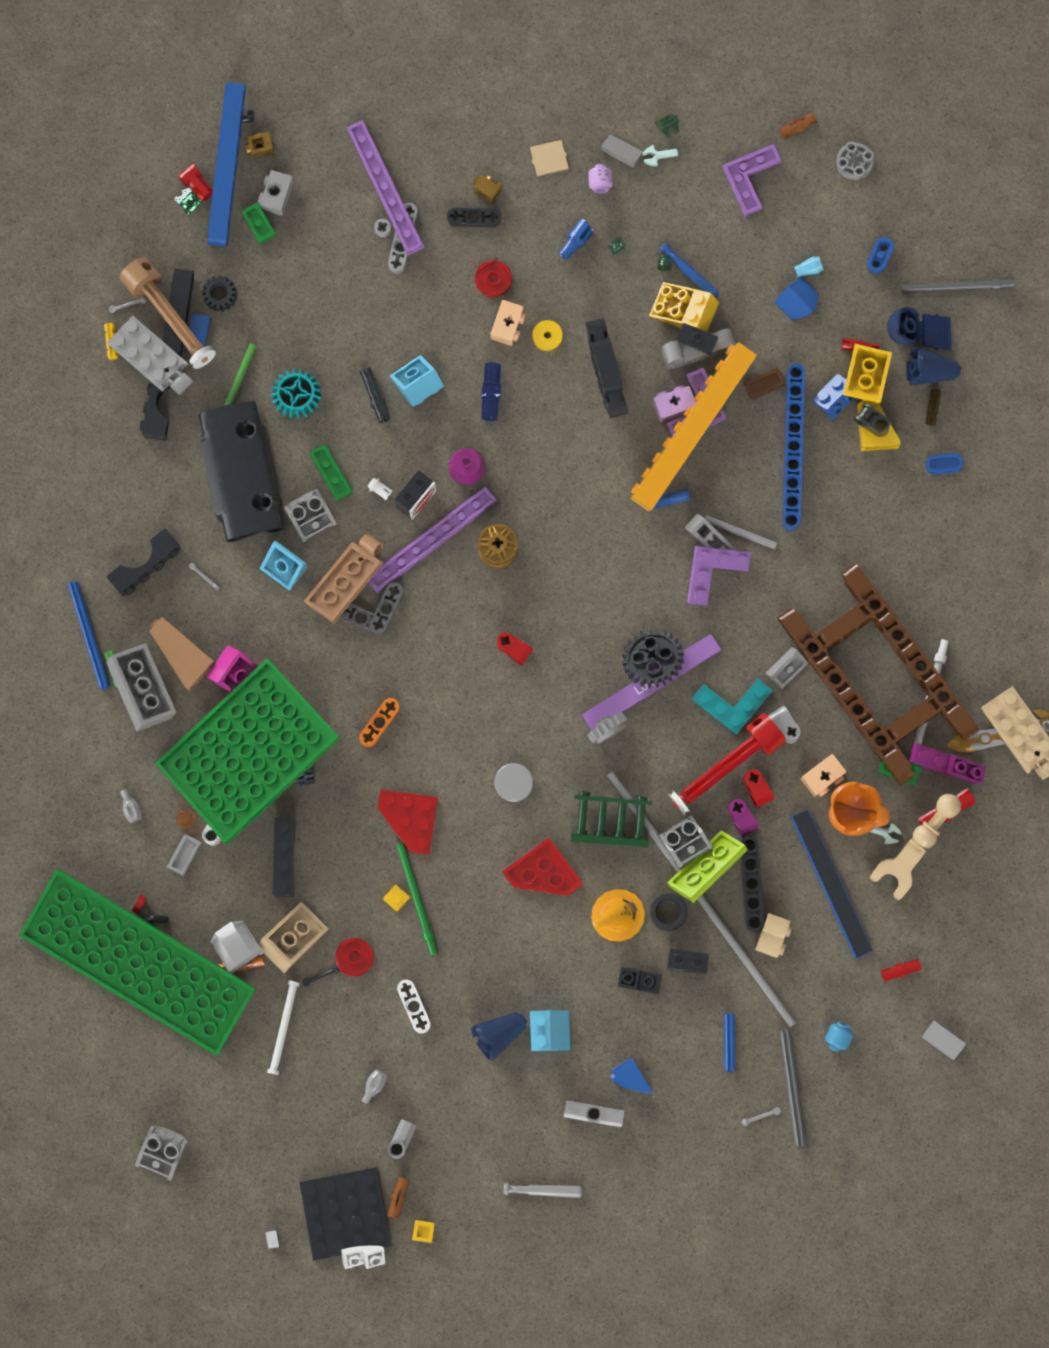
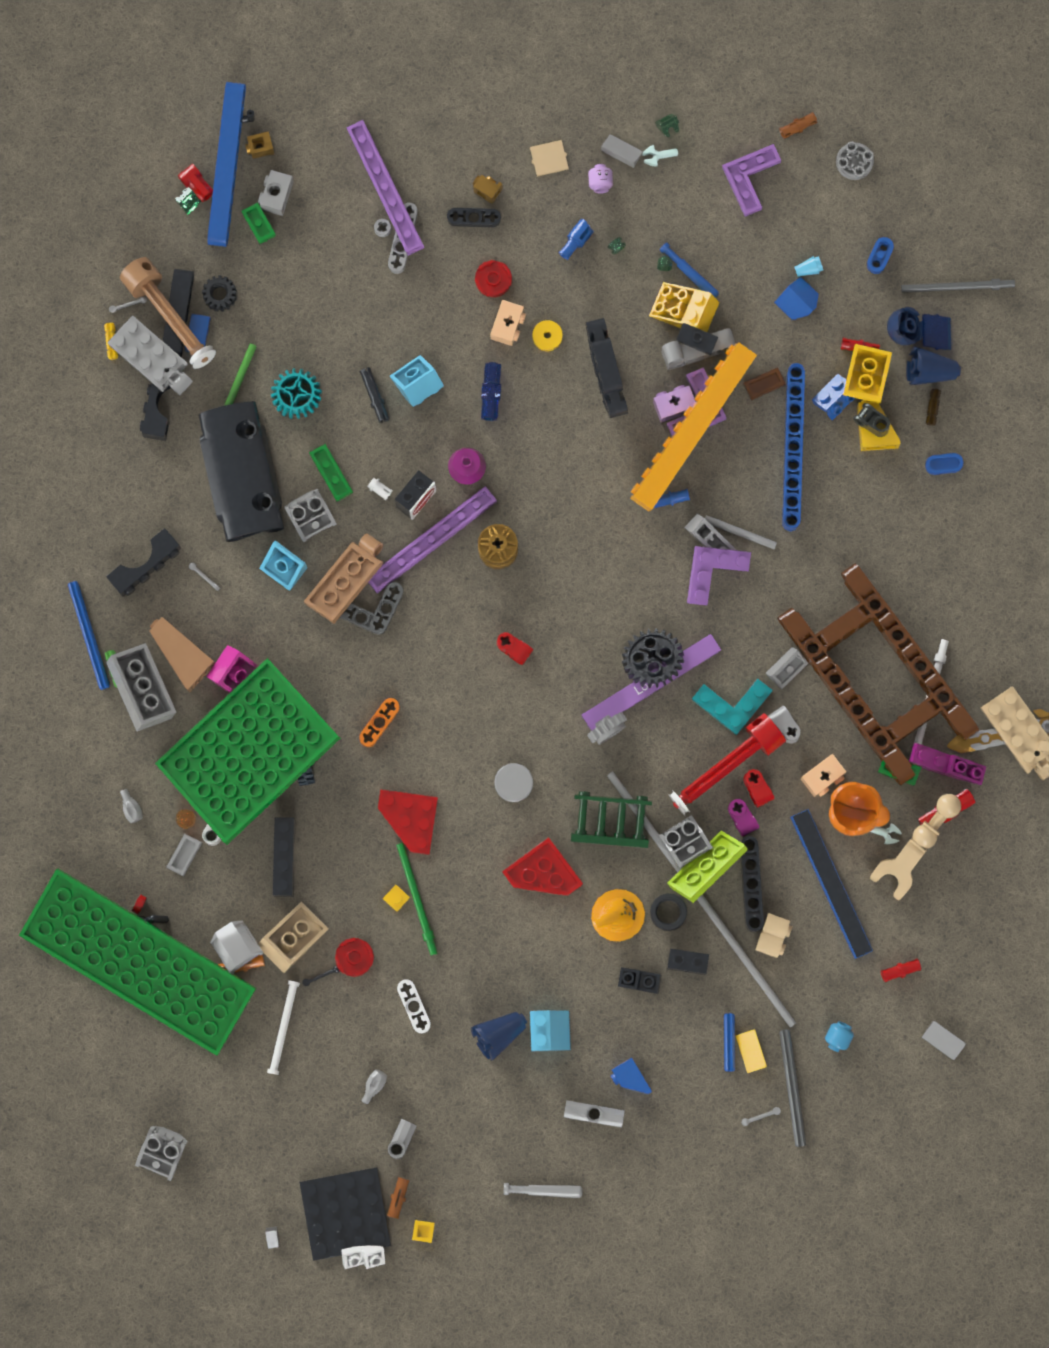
none -> yellow slope [736,1029,767,1073]

